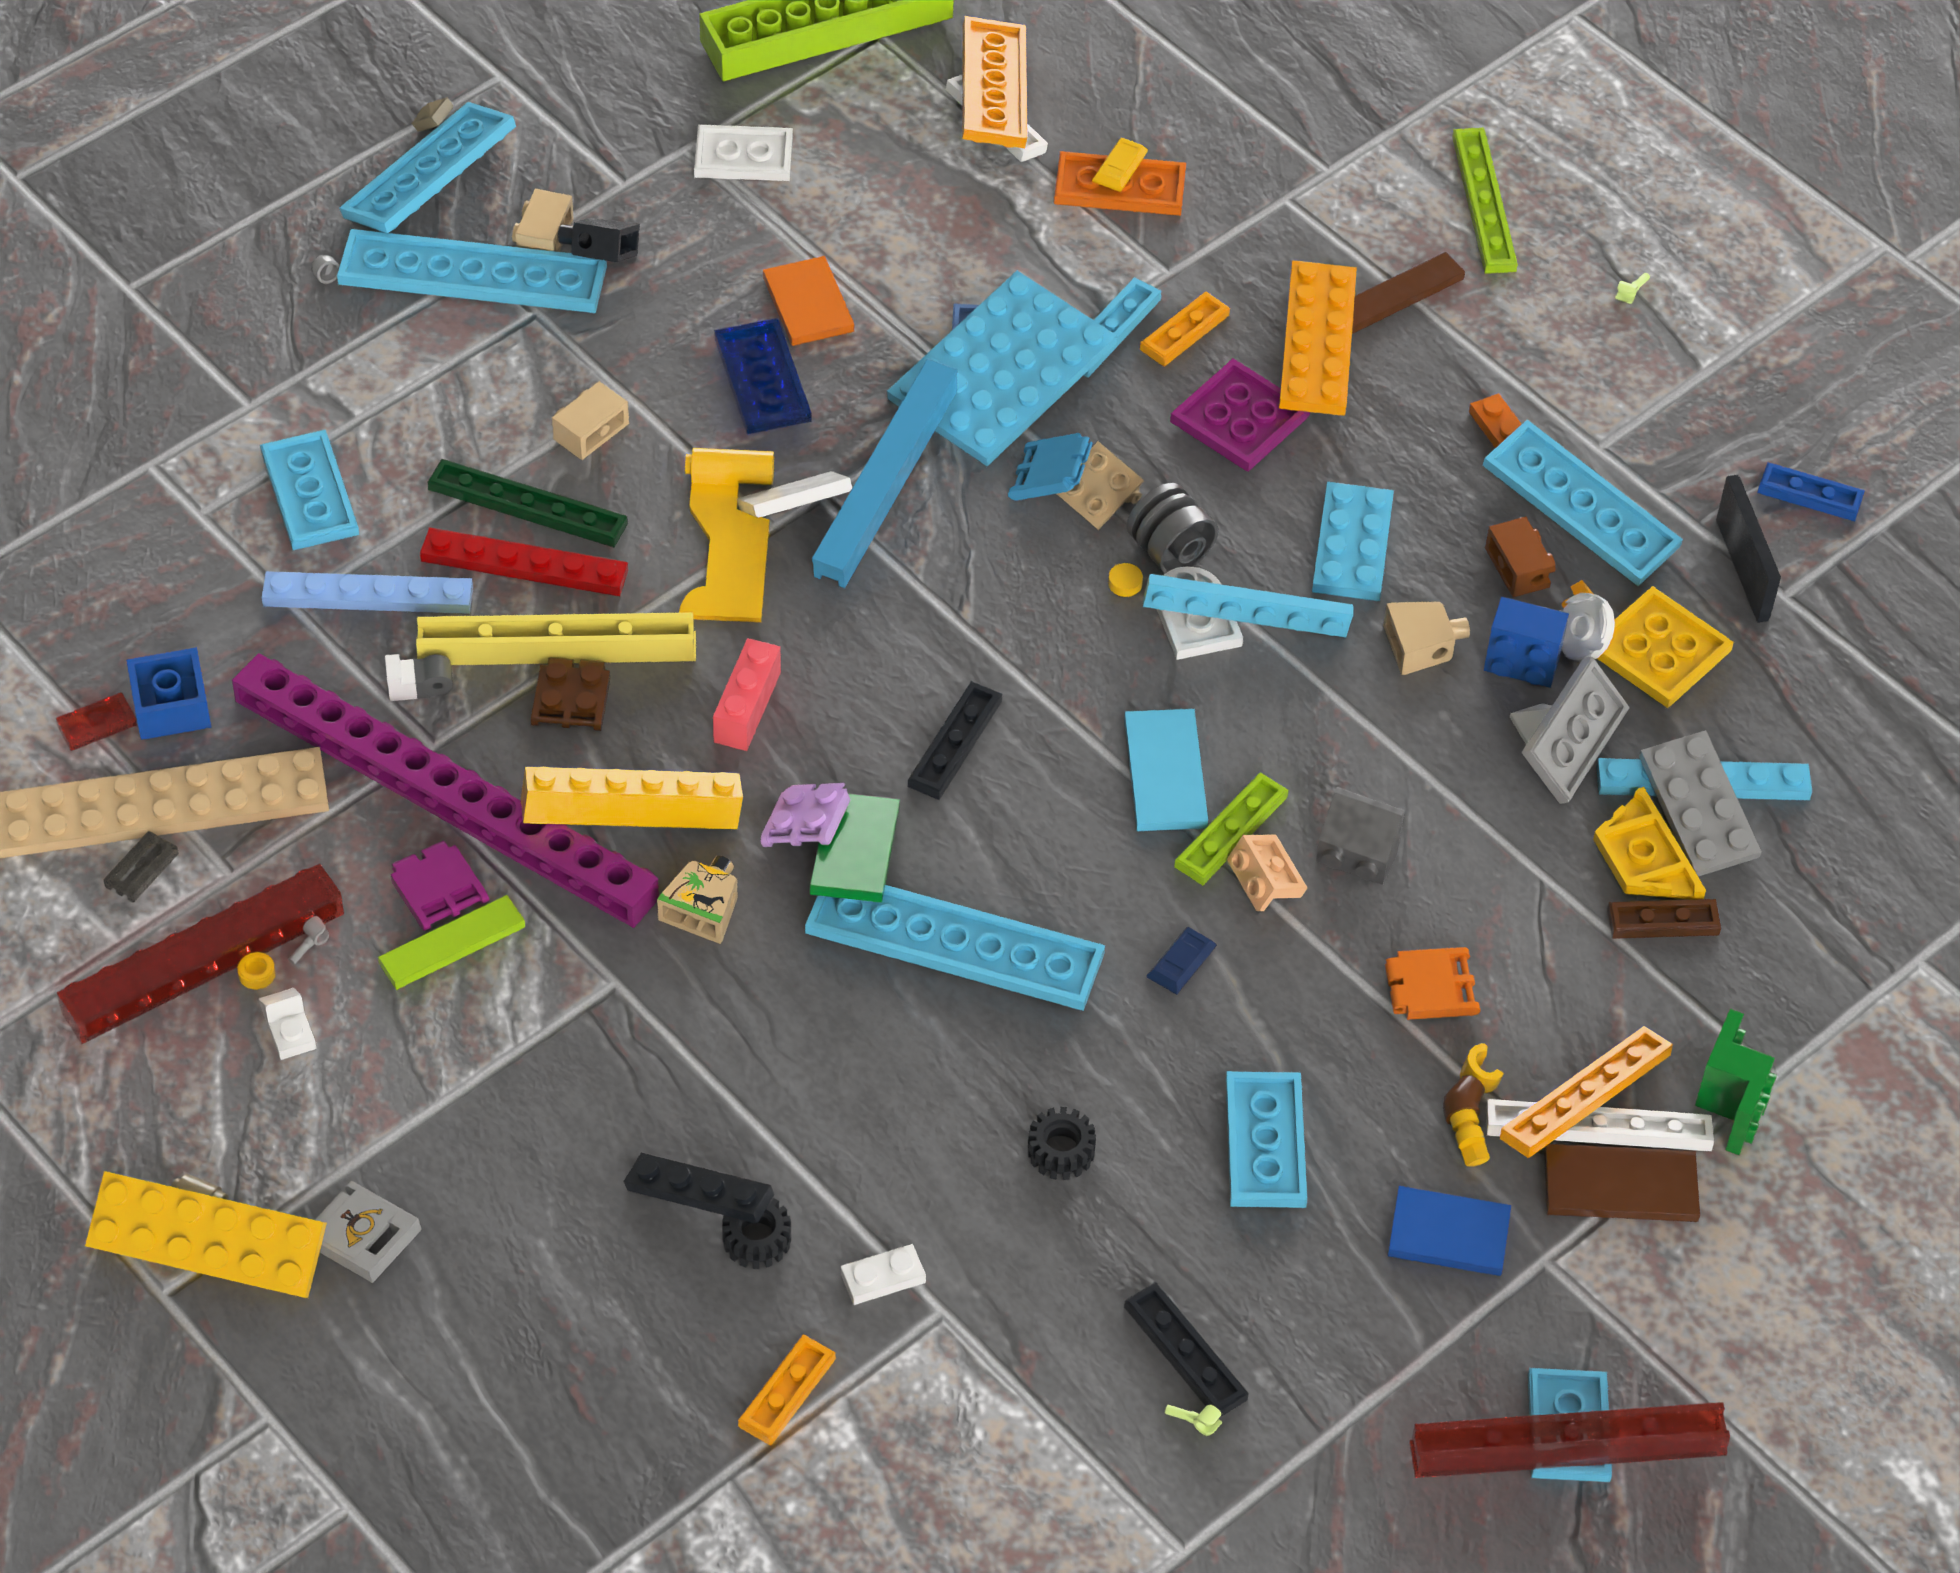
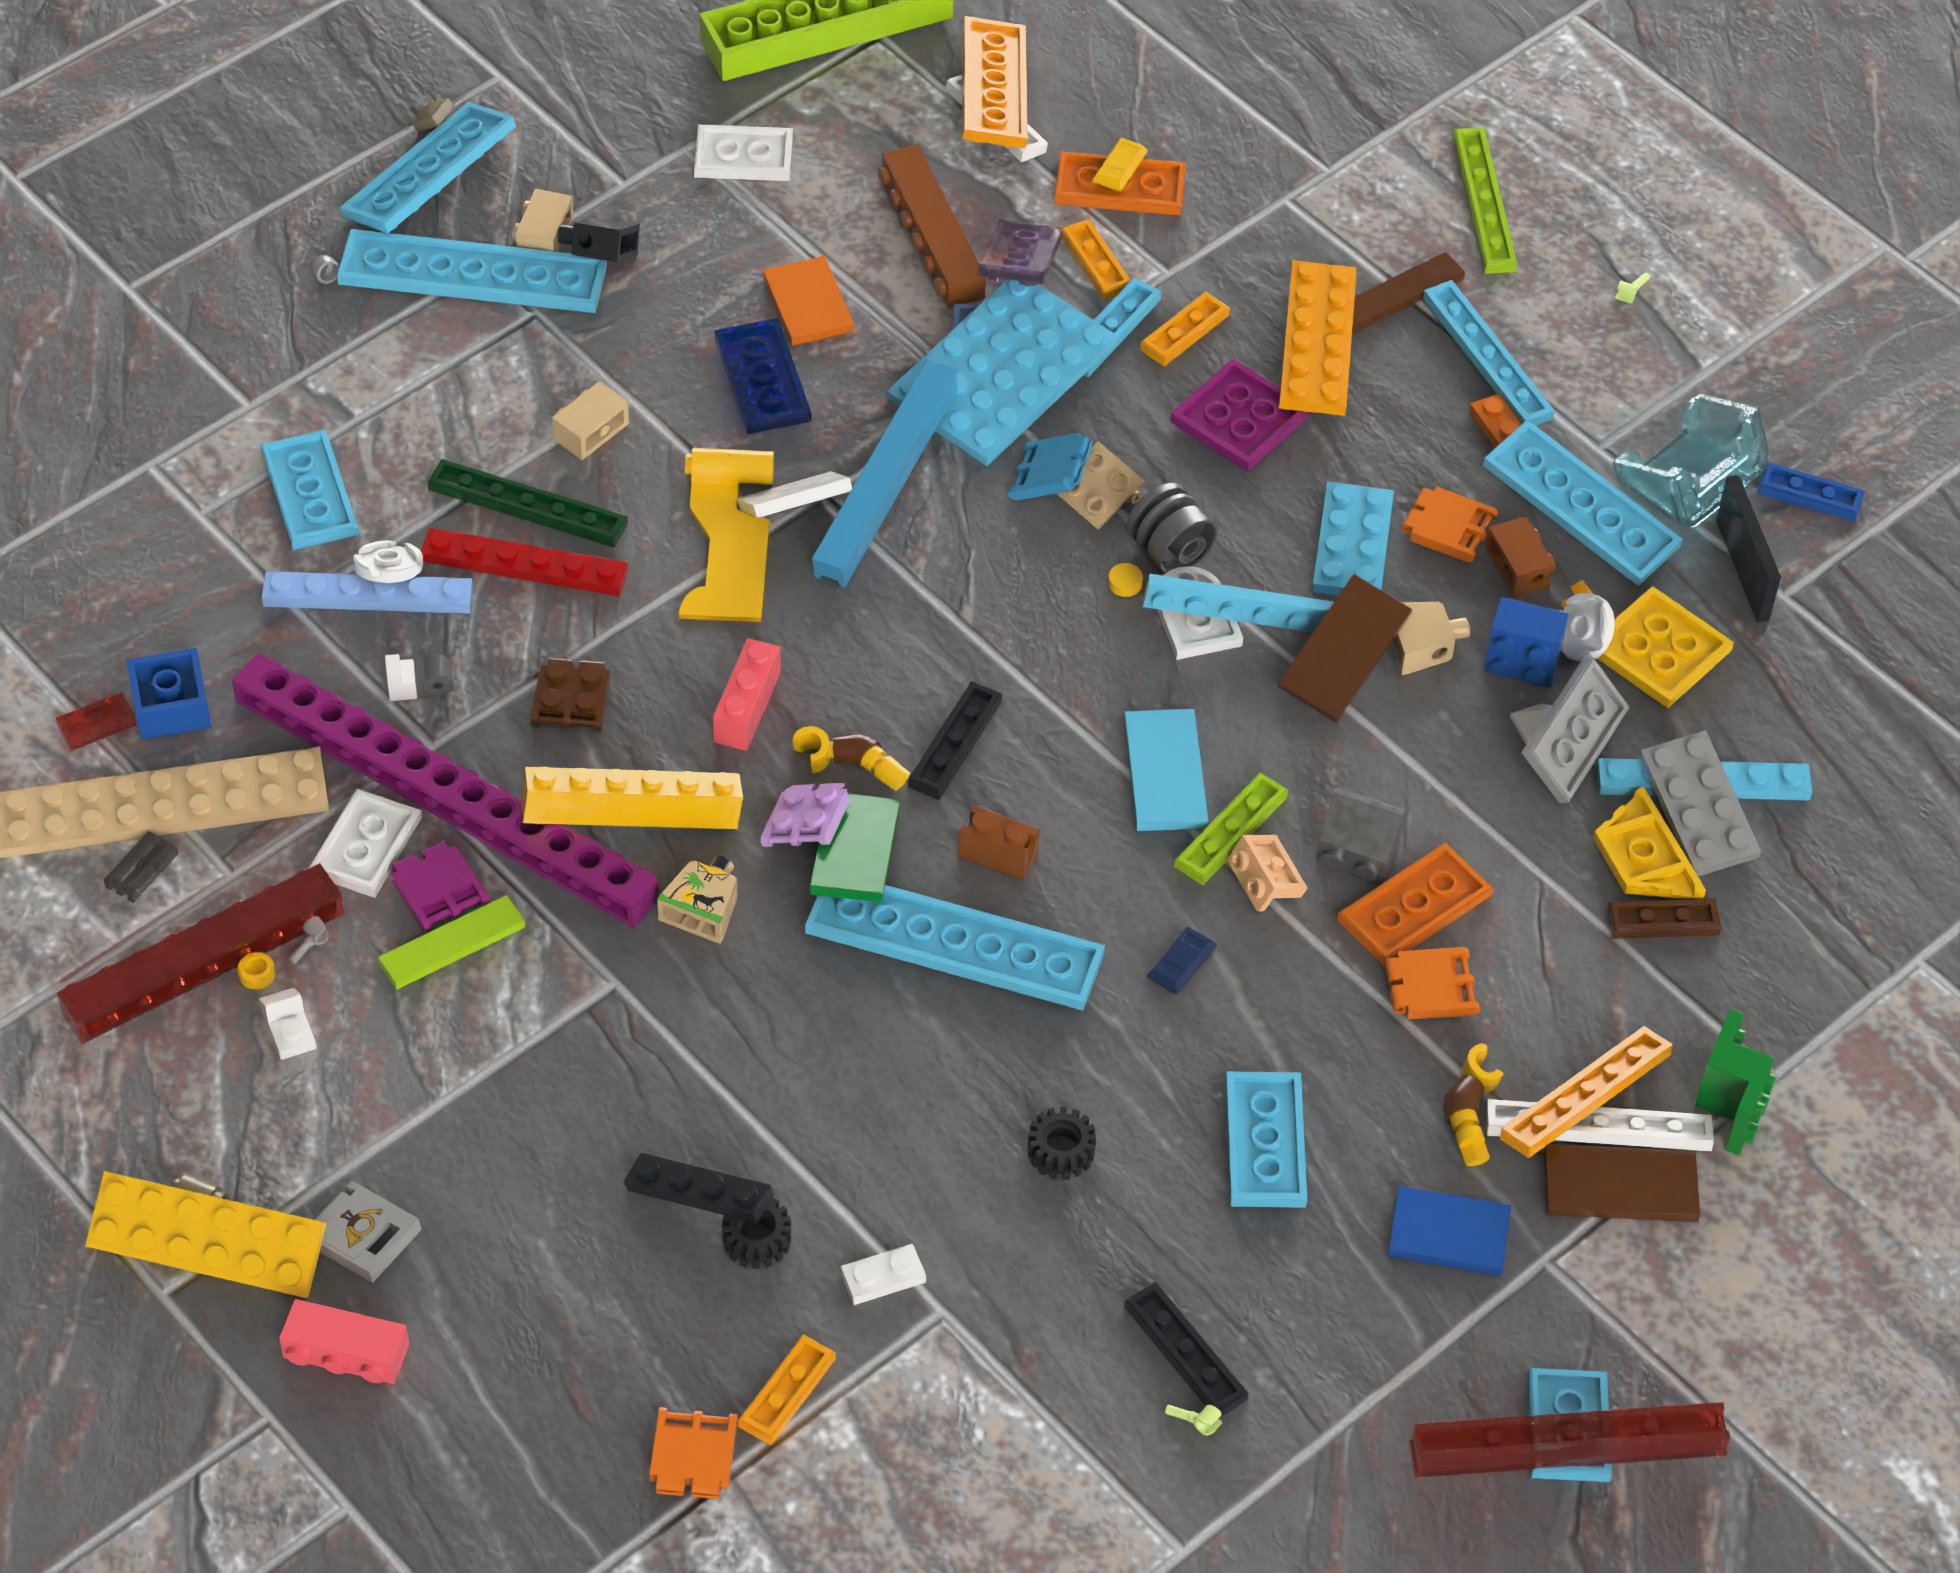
light yellow tile [416,612,696,665] -> none
none -> coral brick [279,1299,409,1384]
none -> white tile [309,788,422,898]
none -> white tile [353,540,423,583]
none -> orange plate [649,1407,738,1499]
none -> yellow piece [792,726,910,792]
none -> dark orange brick [878,144,986,308]
none -> dark orange brick [958,805,1040,881]
none -> clear purple plate [978,220,1063,286]
none -> light orange tile [1060,219,1131,300]
none -> reddish brown tile [1278,574,1412,723]
none -> orange tile [1337,842,1493,967]
none -> orange plate [1401,486,1498,563]
none -> medium azure plate [1423,280,1554,426]
none -> clear light blue windscreen [1612,393,1770,528]

